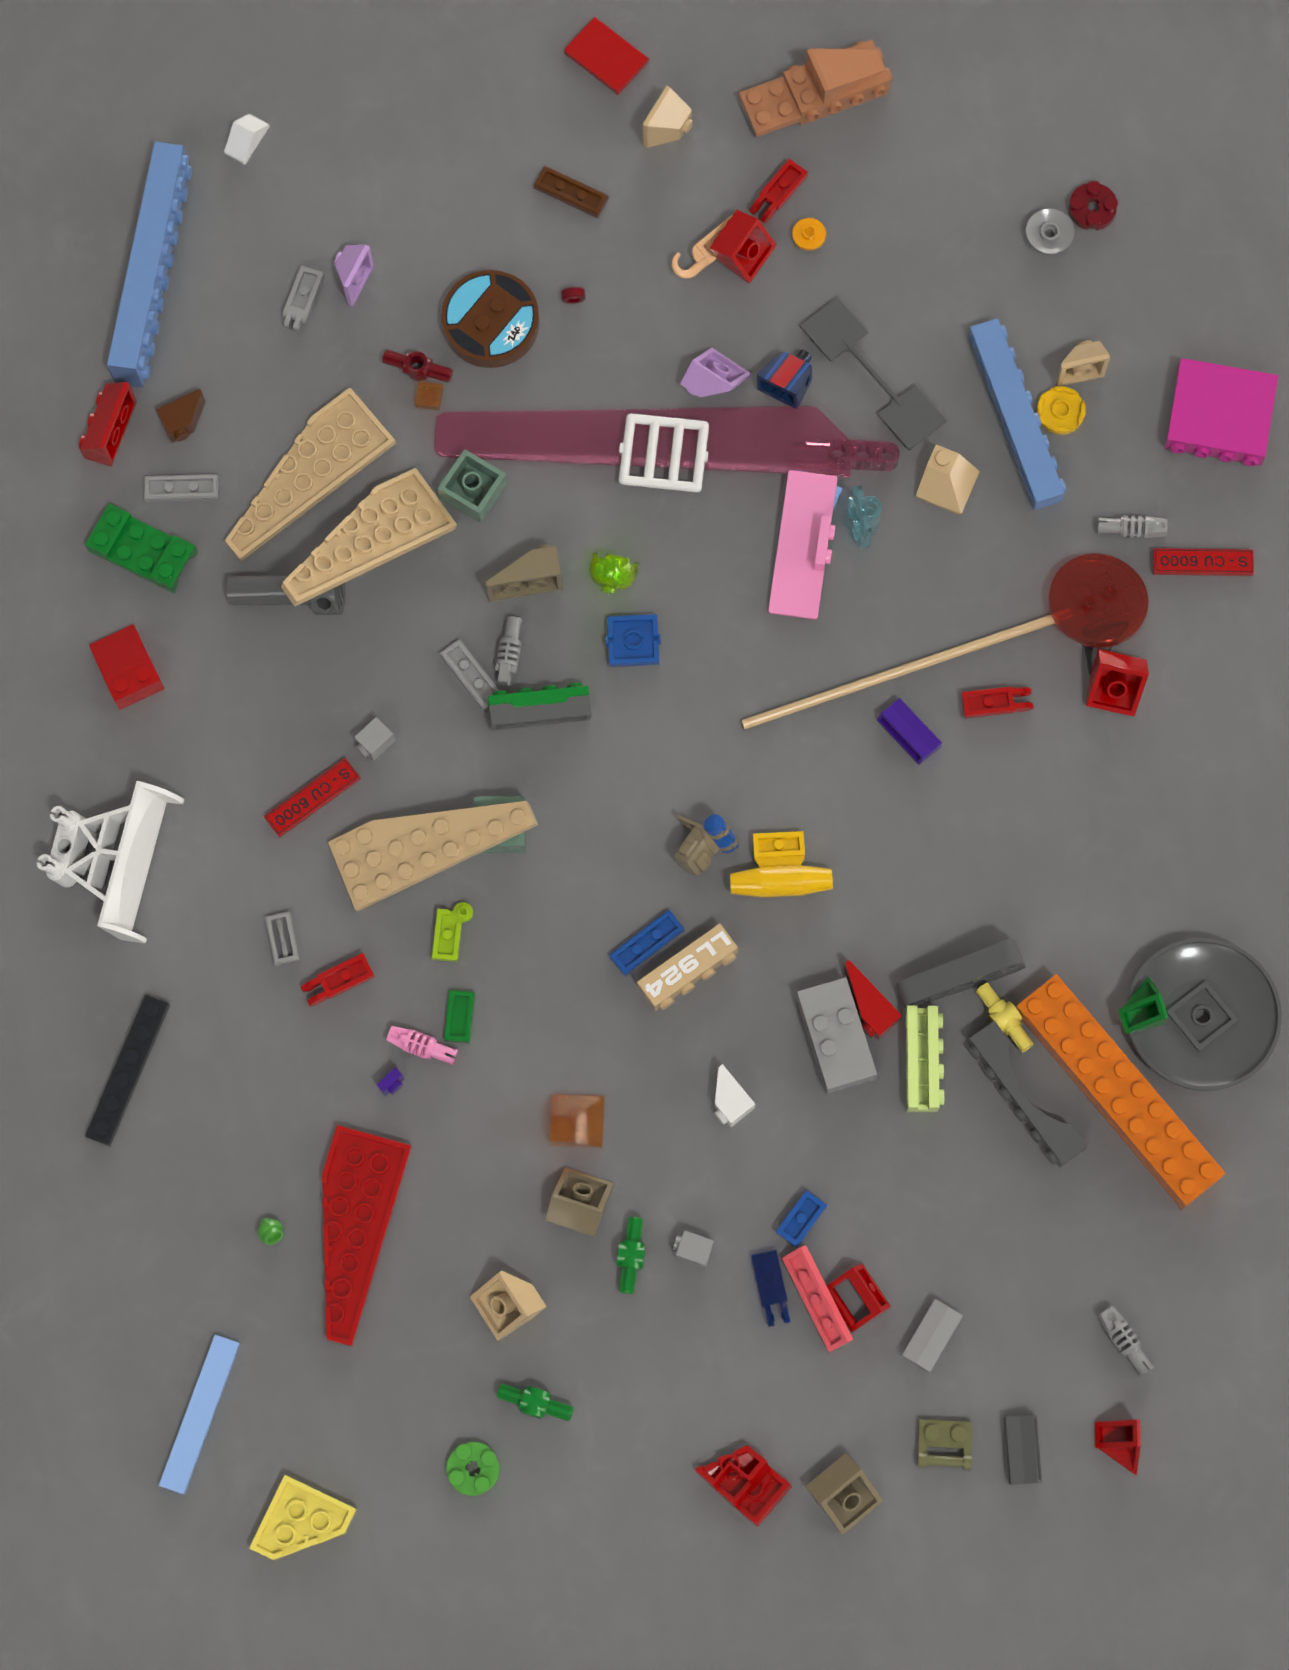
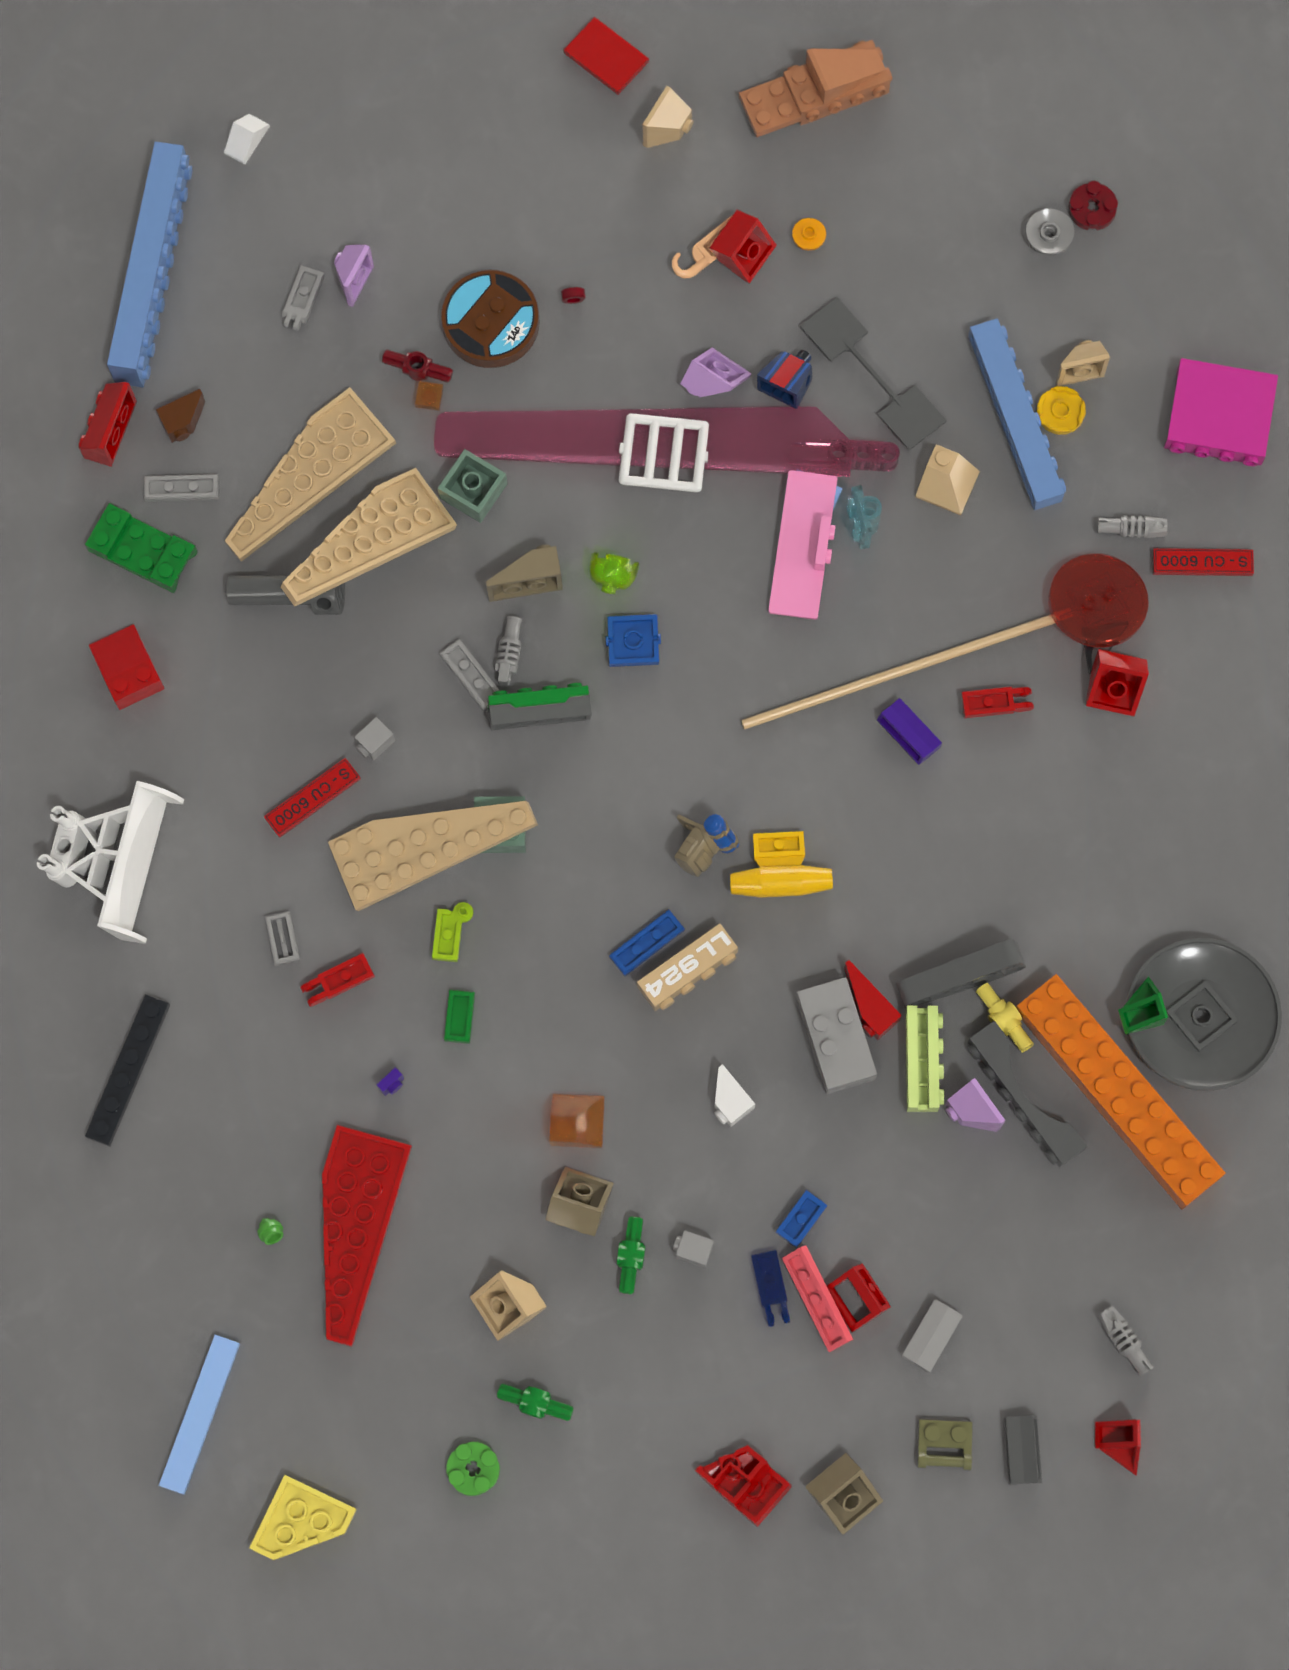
bright pink hinge [386,1026,458,1065] -> none
reddish brown tile [534,166,609,219] -> none
red hinge [749,158,808,223] -> none
none -> lavender slope [945,1078,1005,1132]

